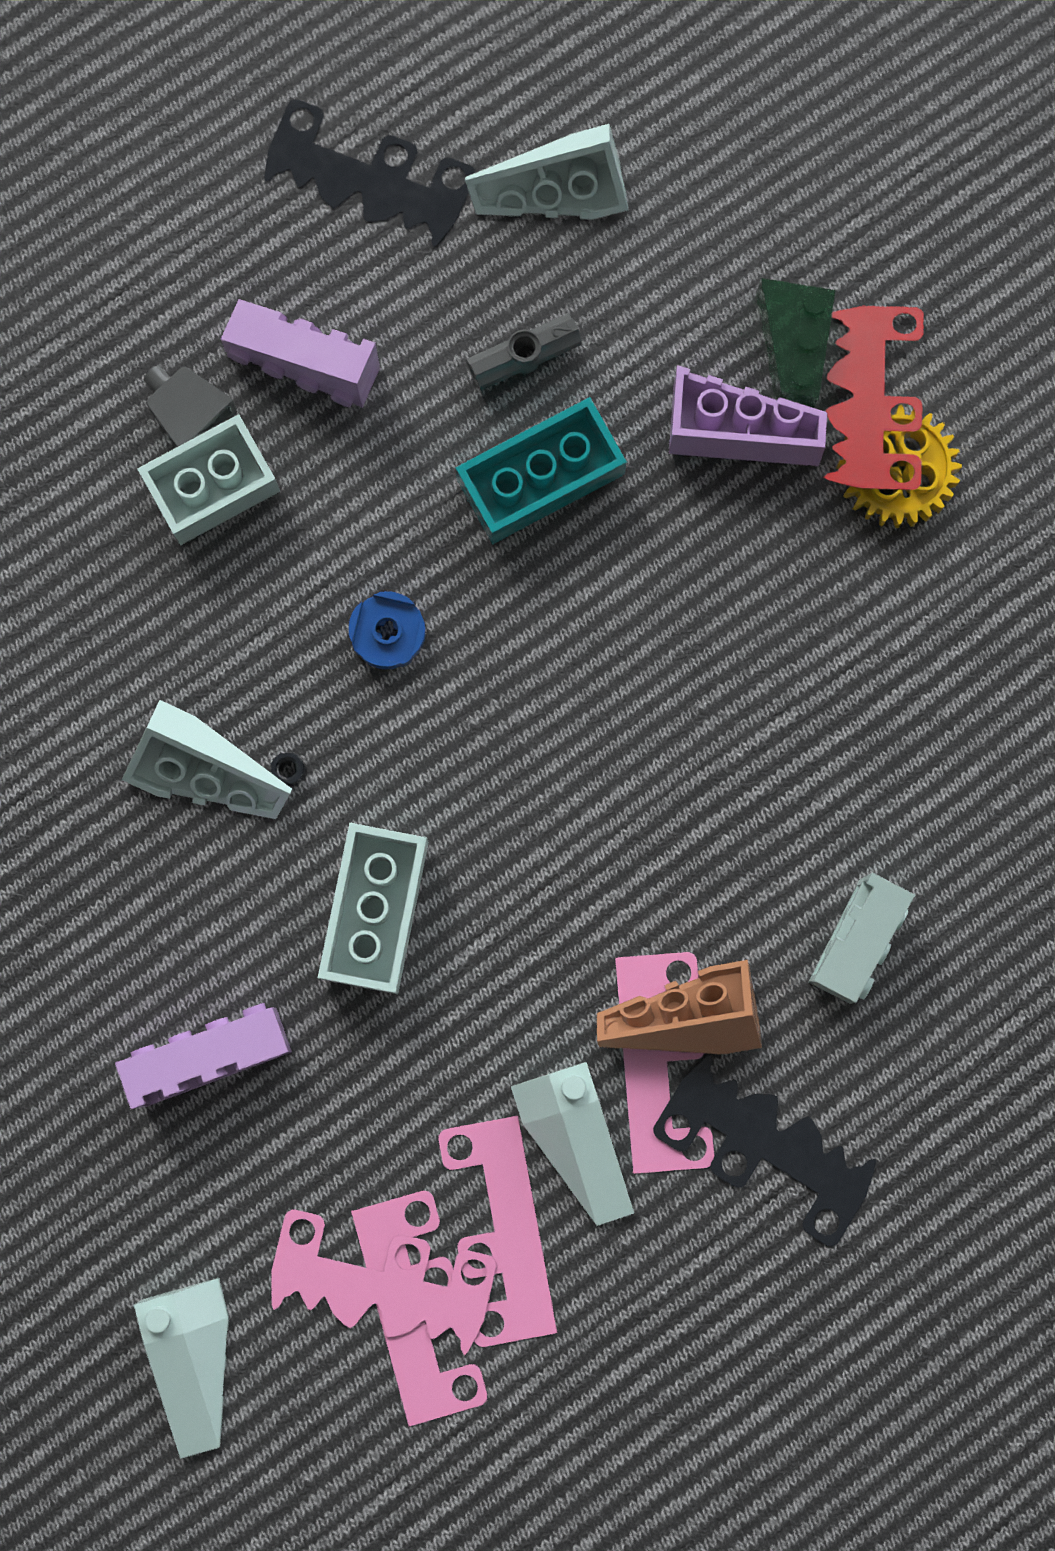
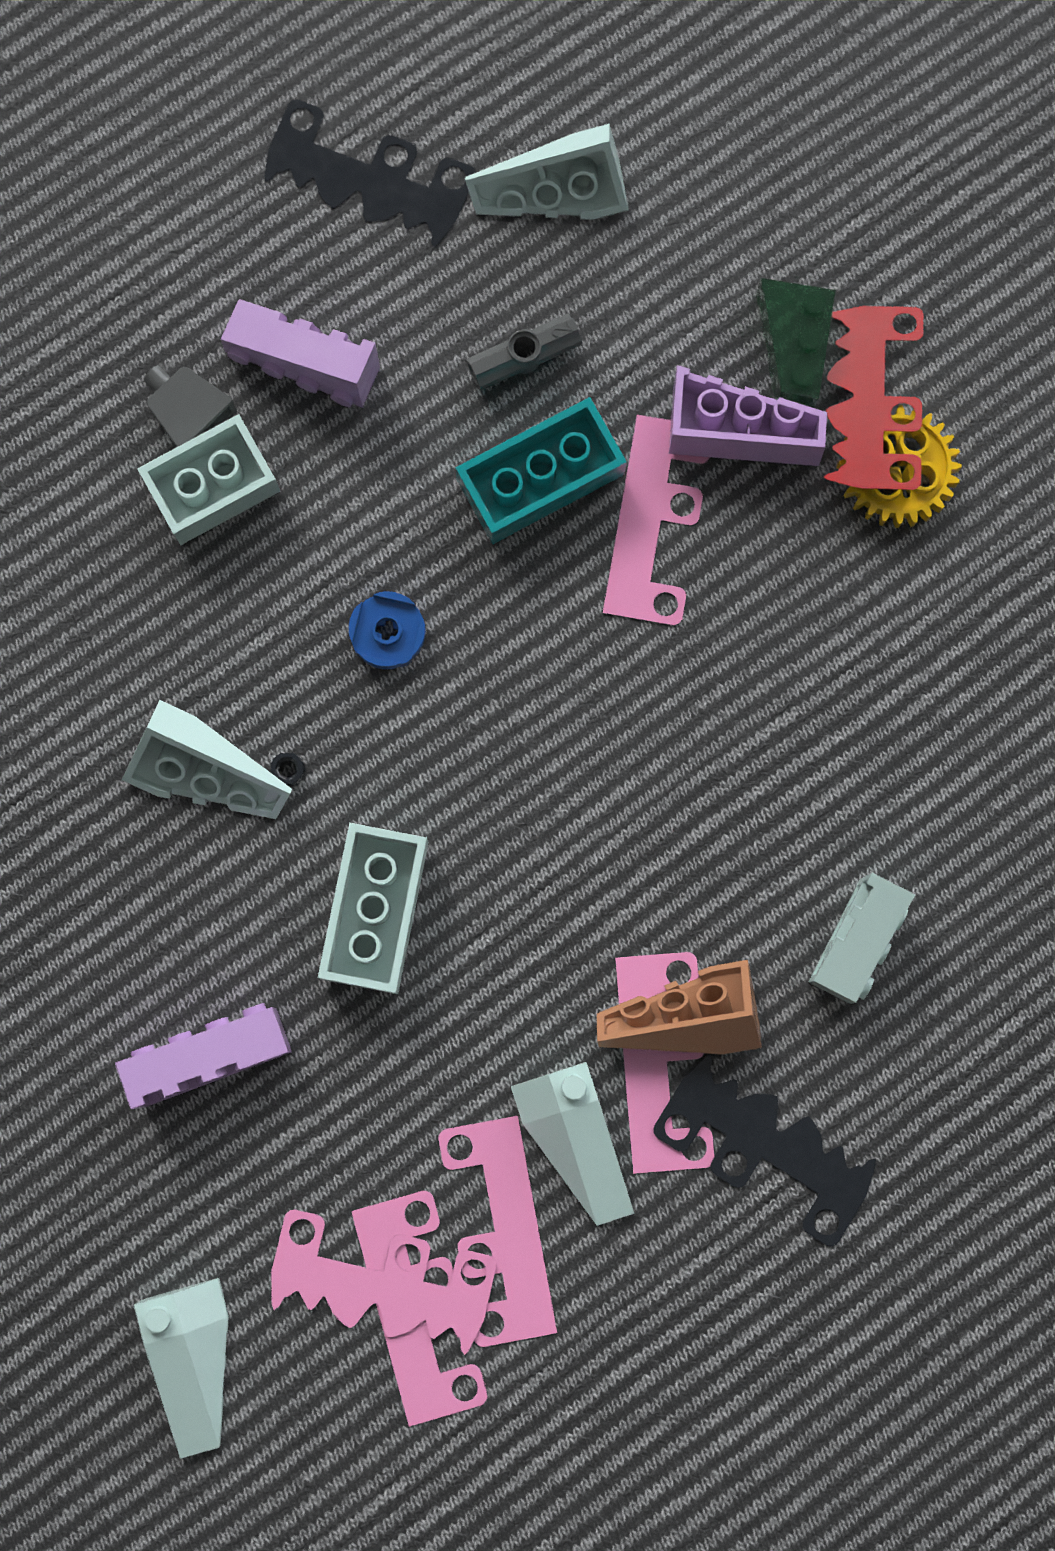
none -> bright pink piece [603,415,709,625]

